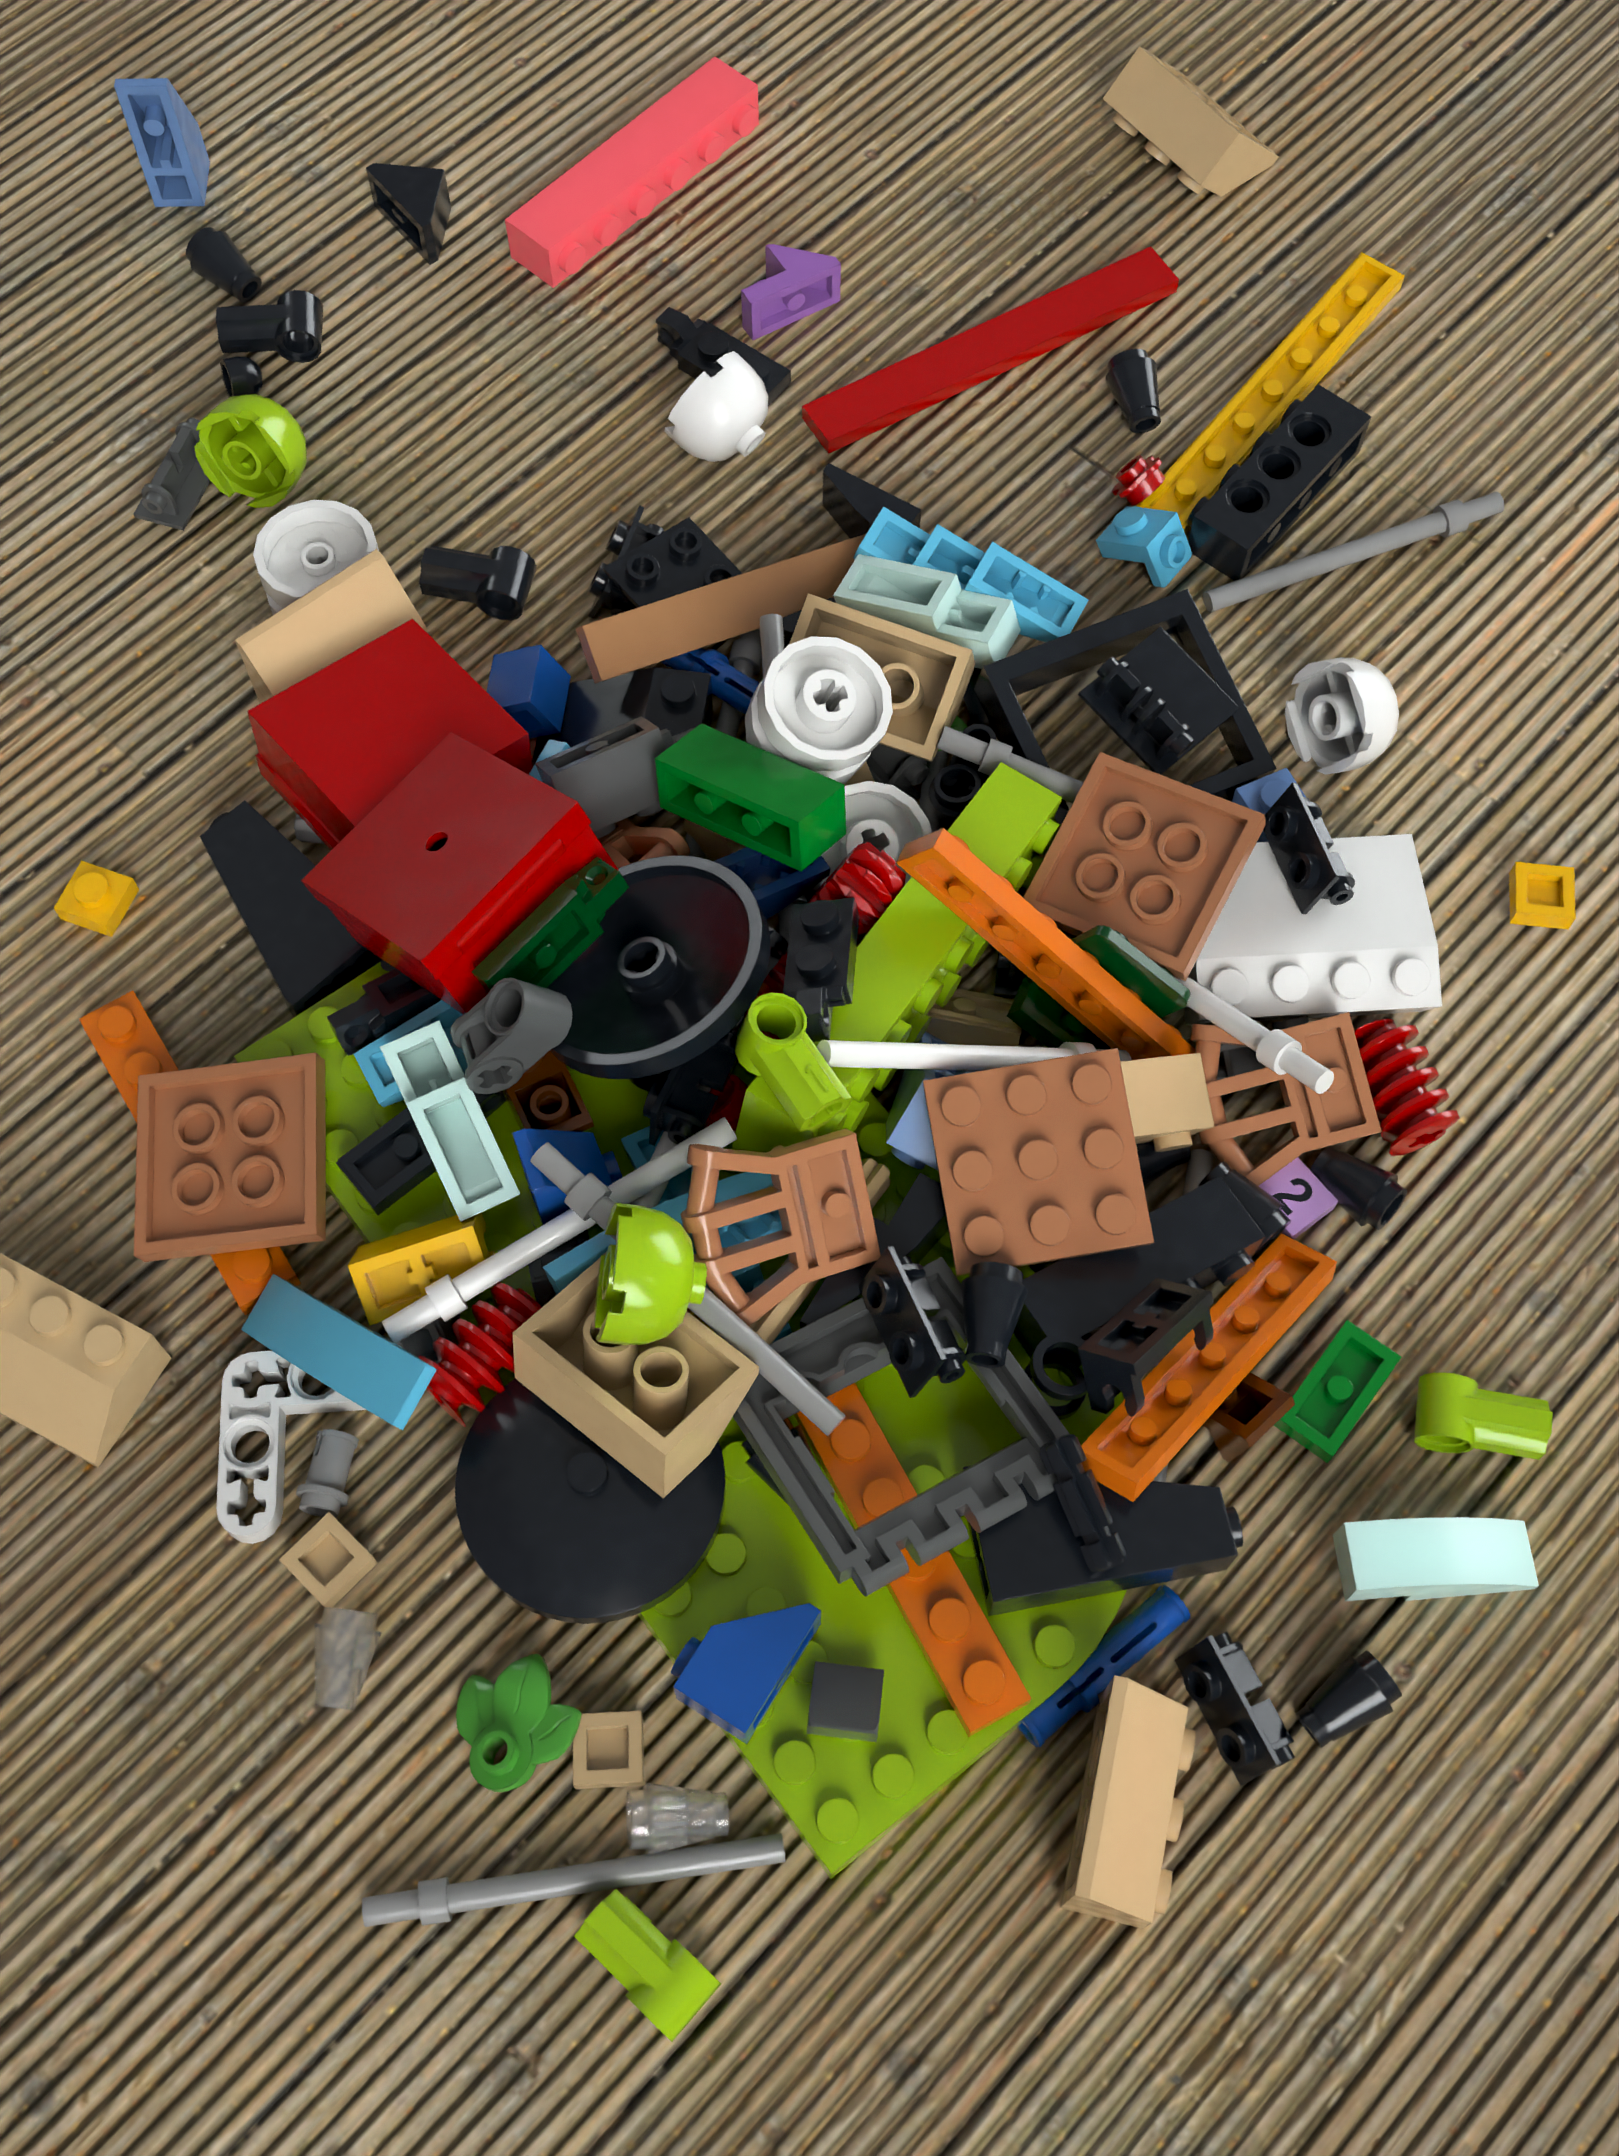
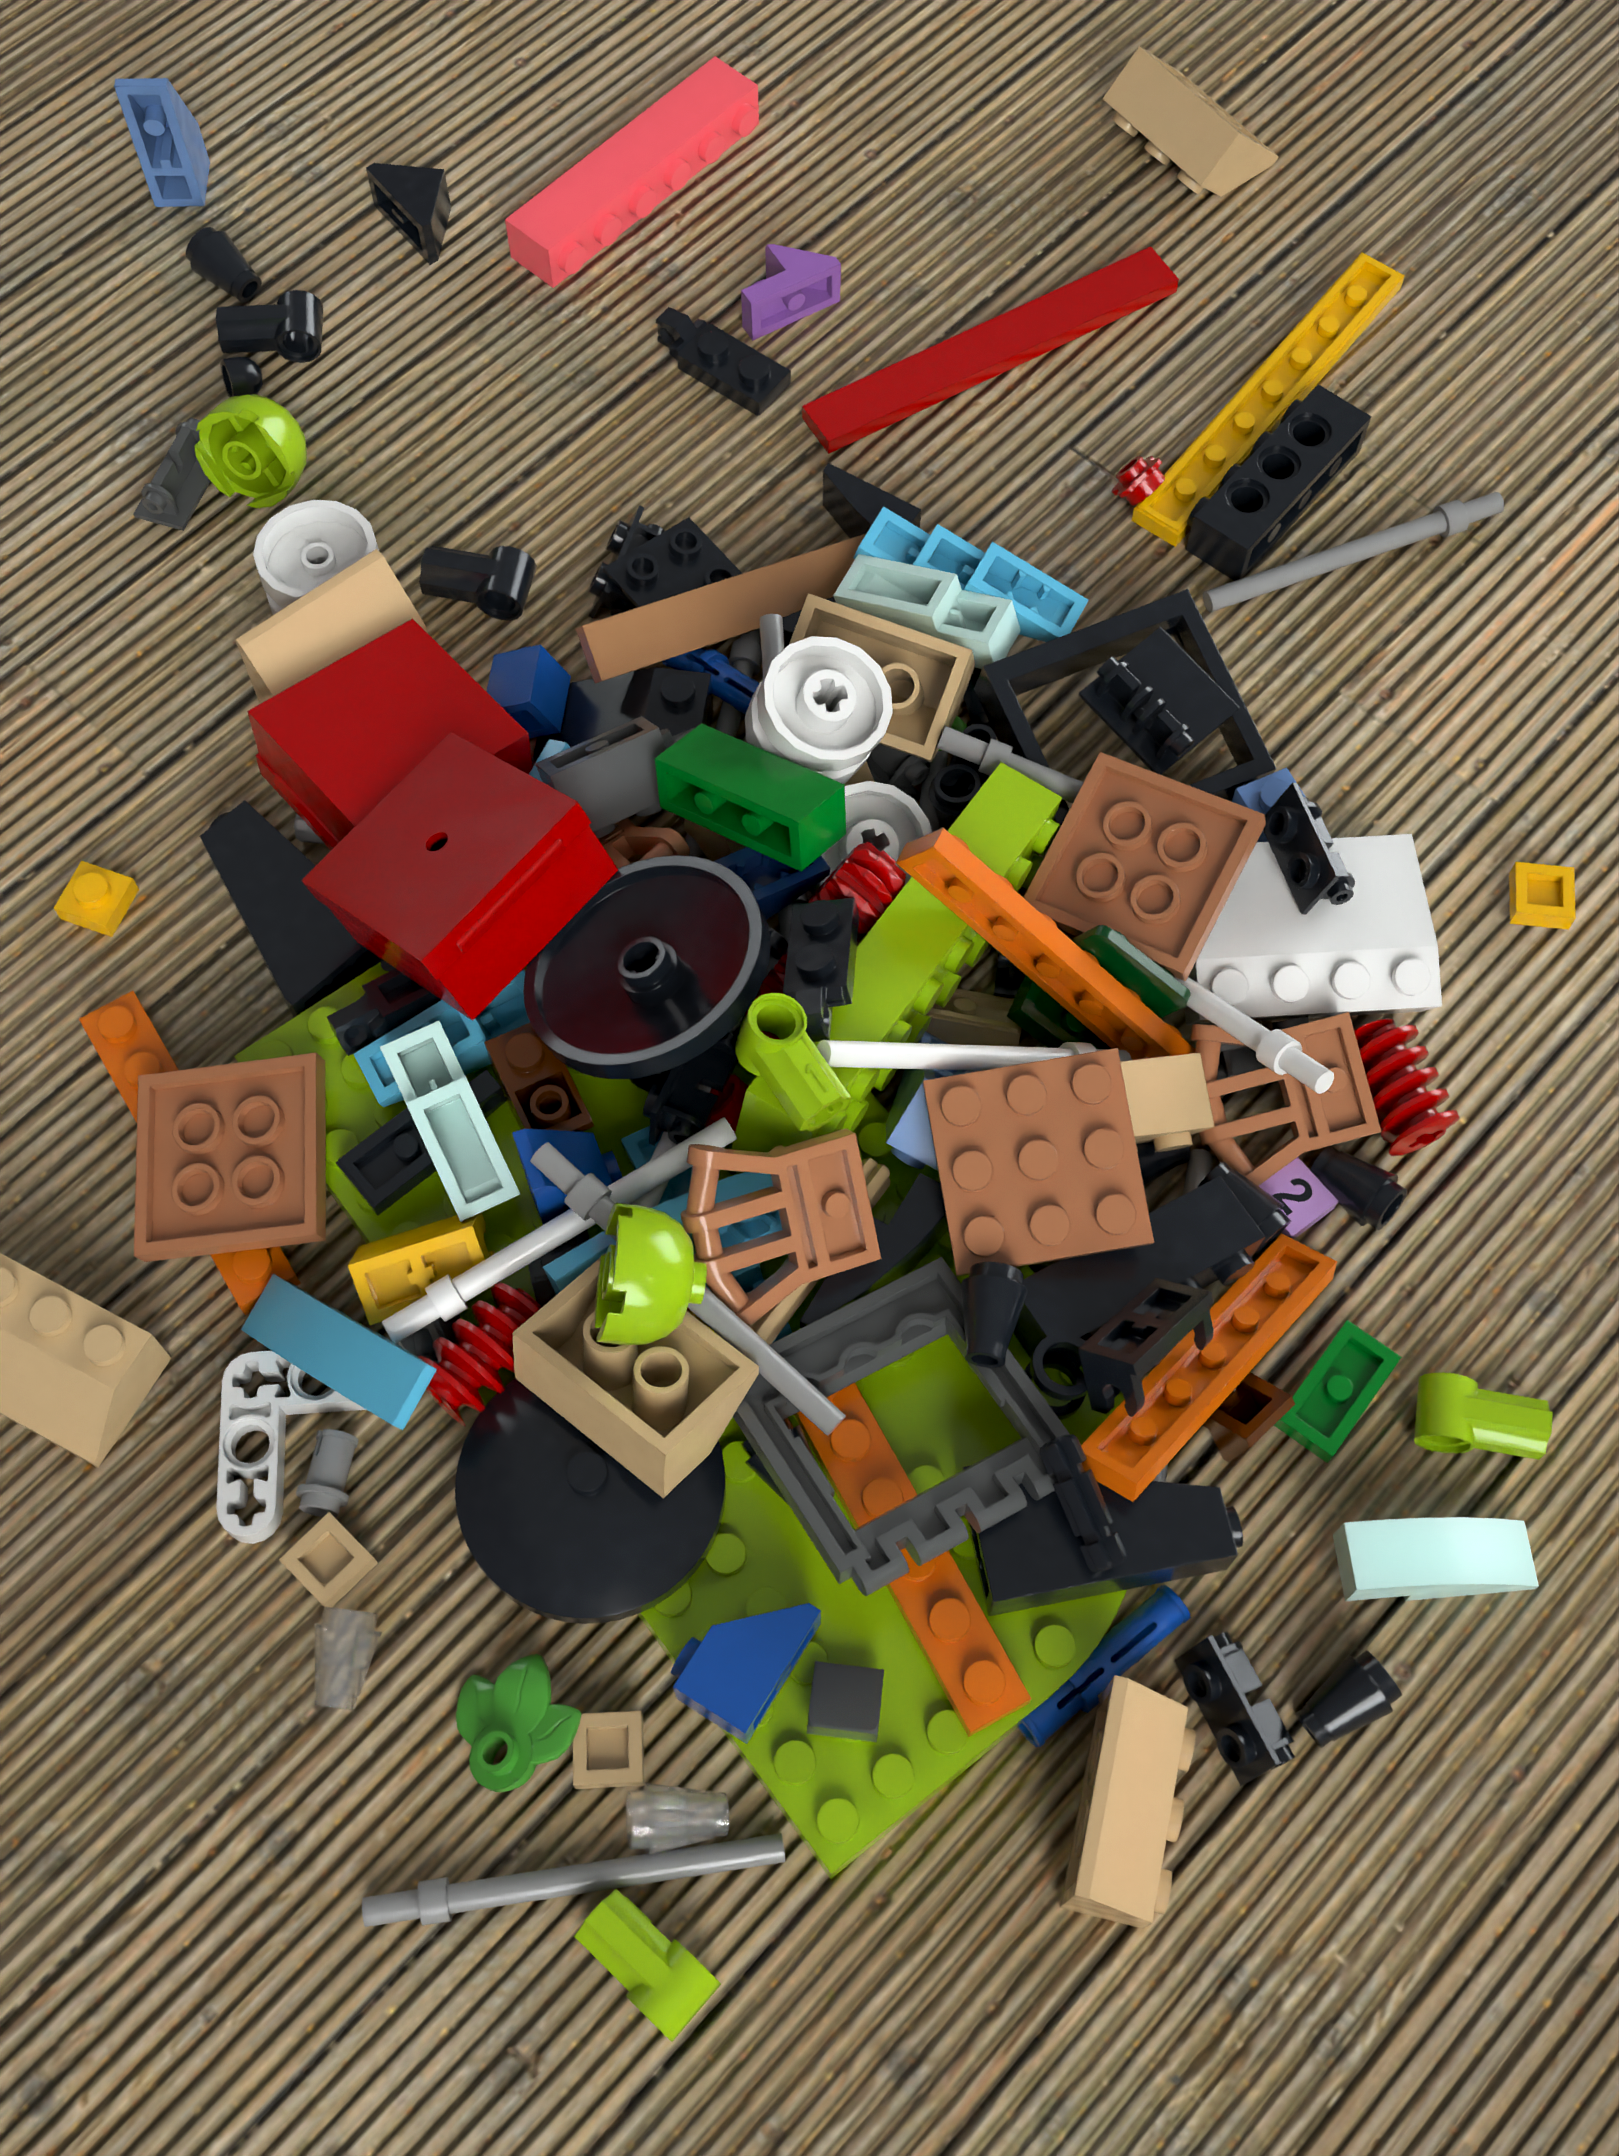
dark grey piece [450,978,573,1094] -> none
dark green hinge [471,857,630,993] -> none
white cylinder [665,351,768,462] -> none
black hinge [858,1246,966,1398] -> none
medium azure bracket [1096,506,1192,588] -> none
black cone [1105,349,1161,433] -> none
white cylinder [1285,657,1399,775] -> none

